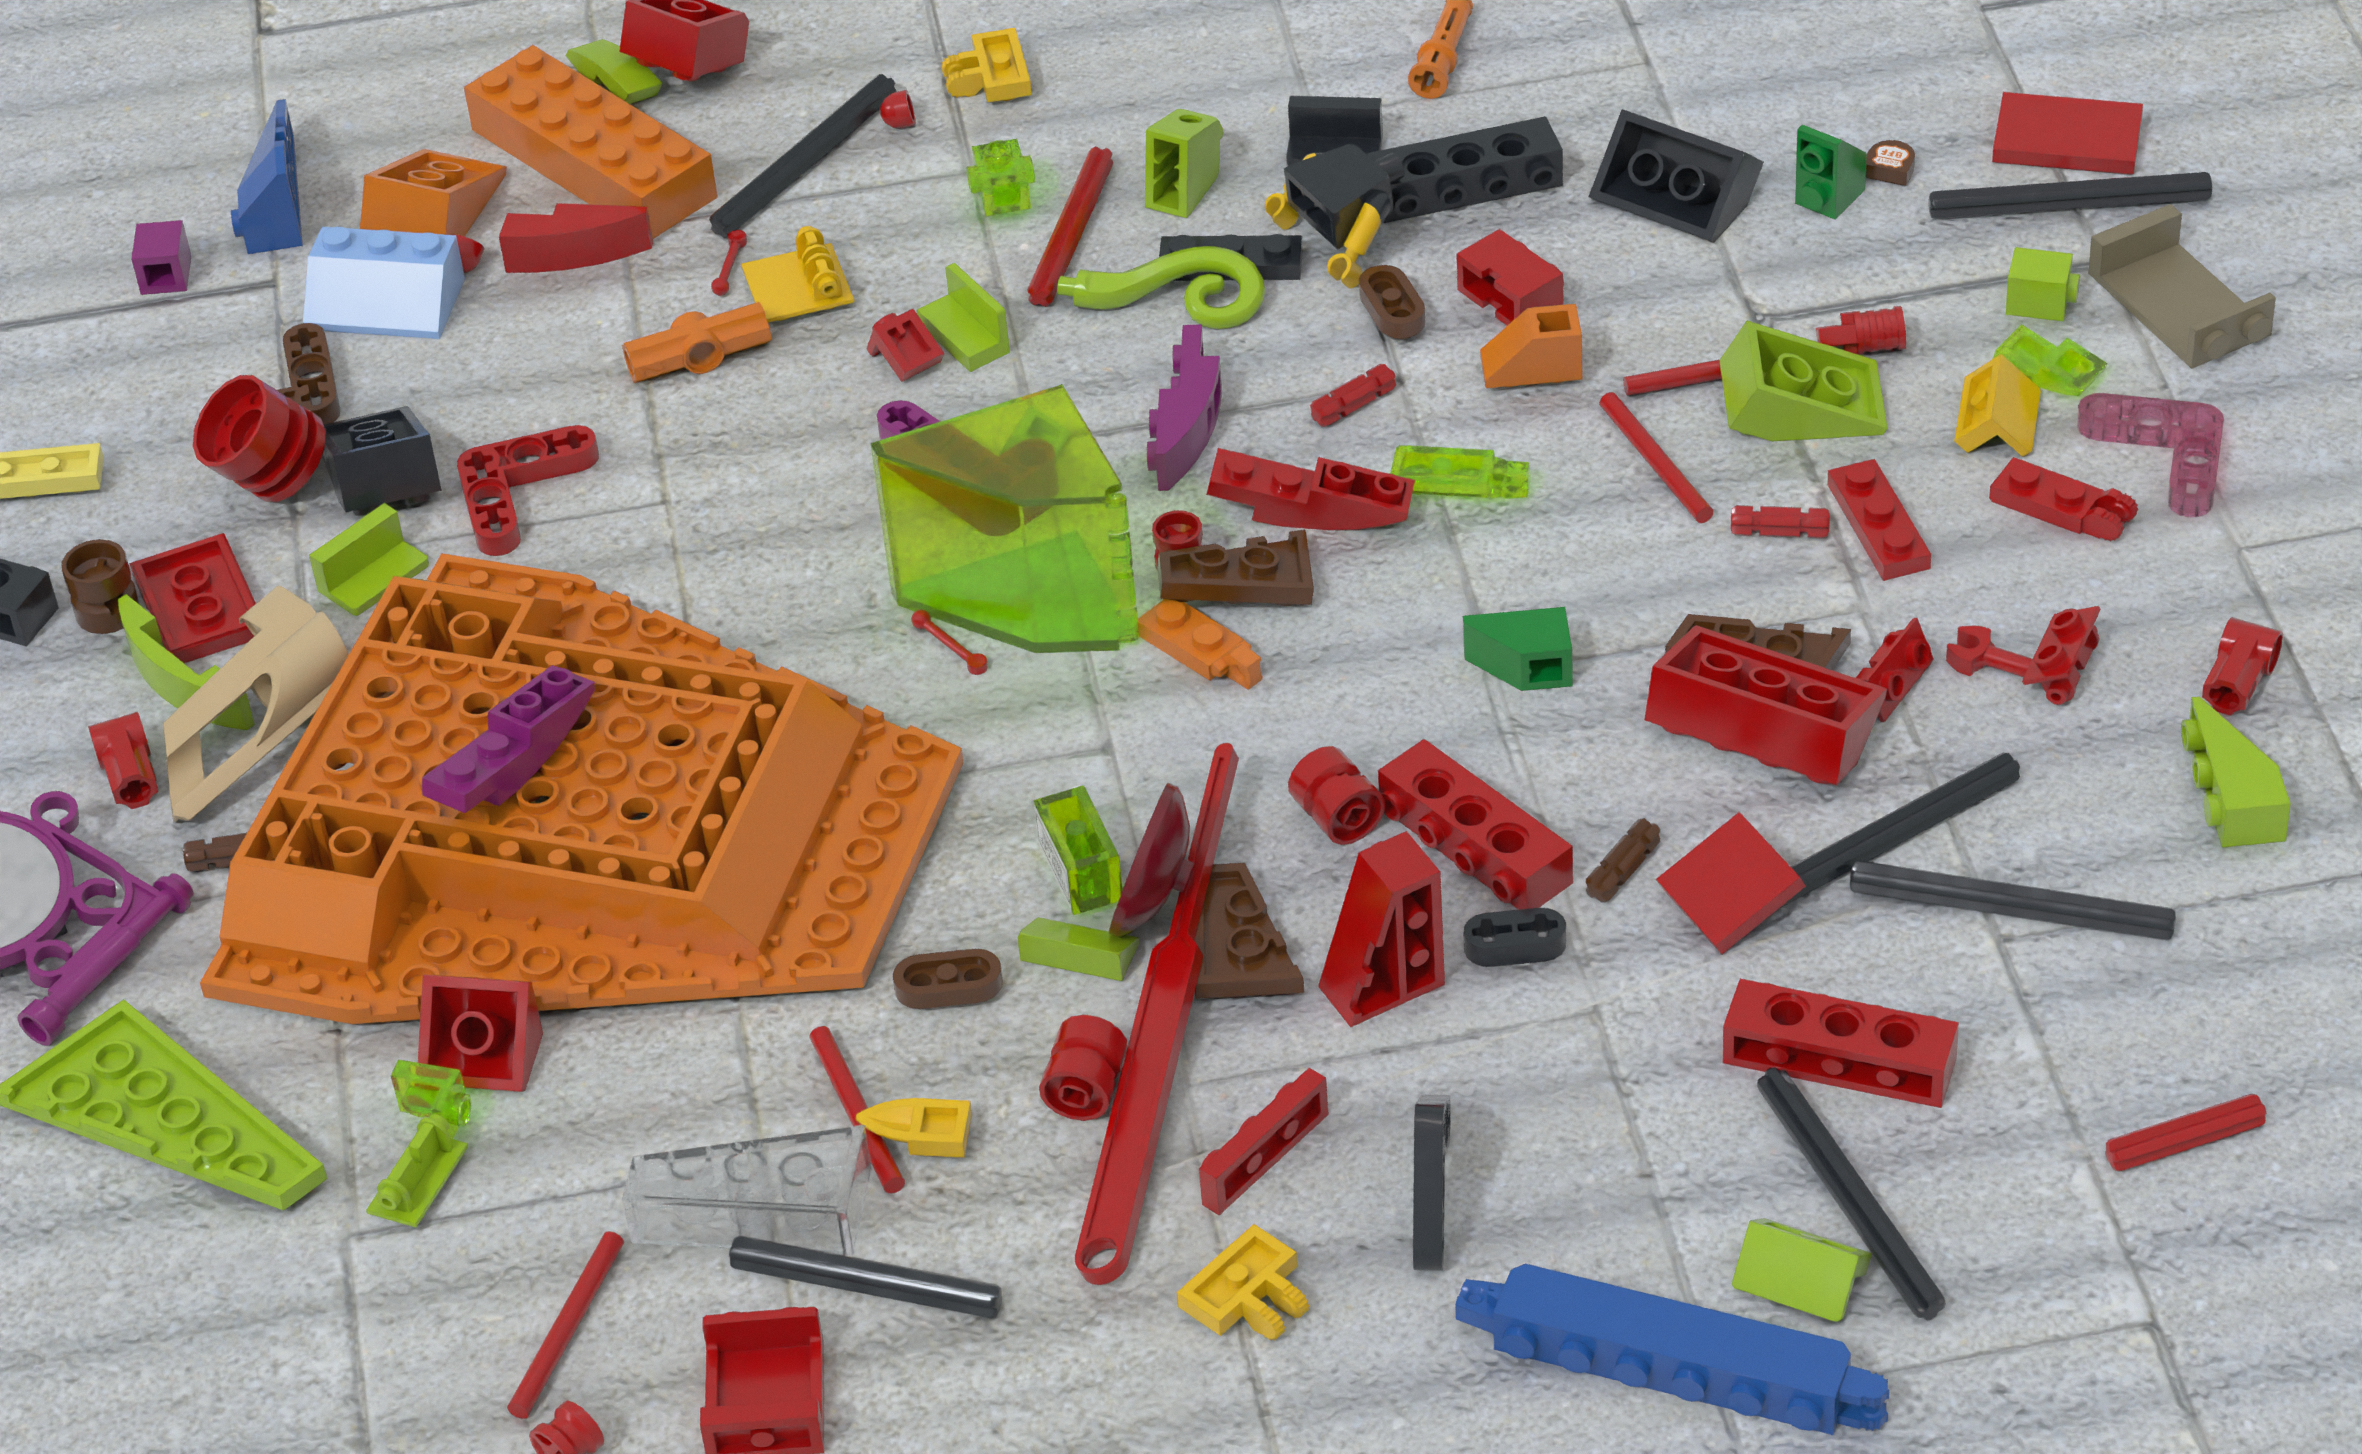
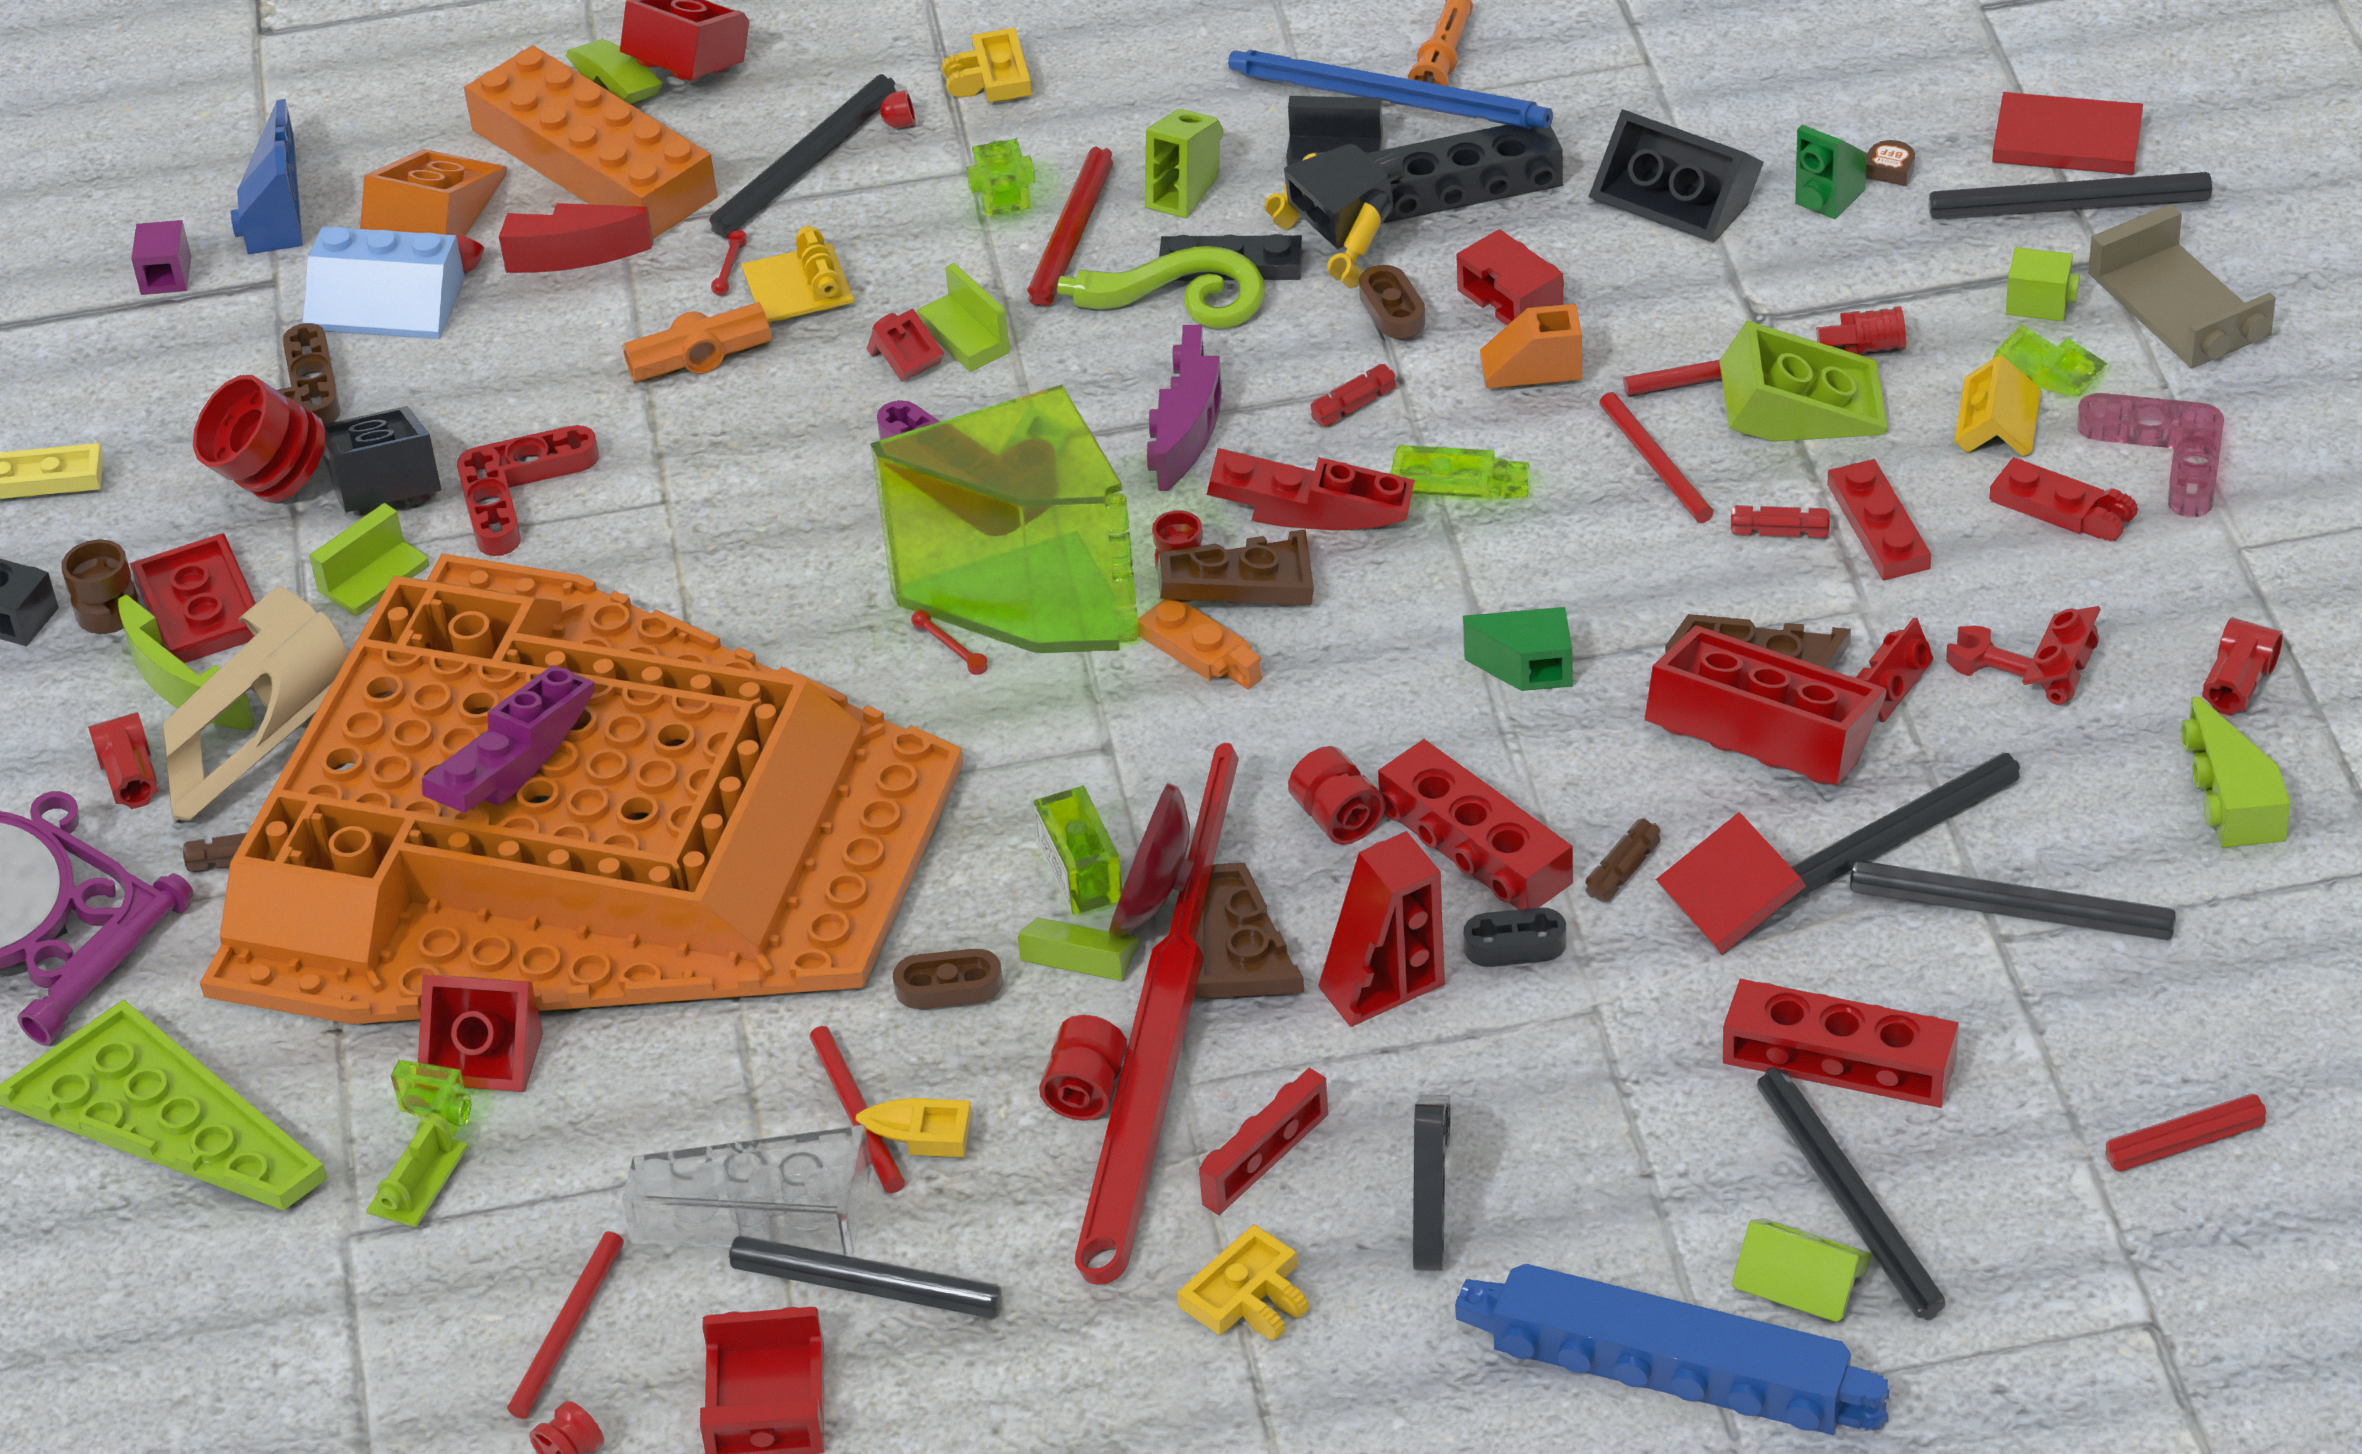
none -> blue piece [1228,50,1553,129]

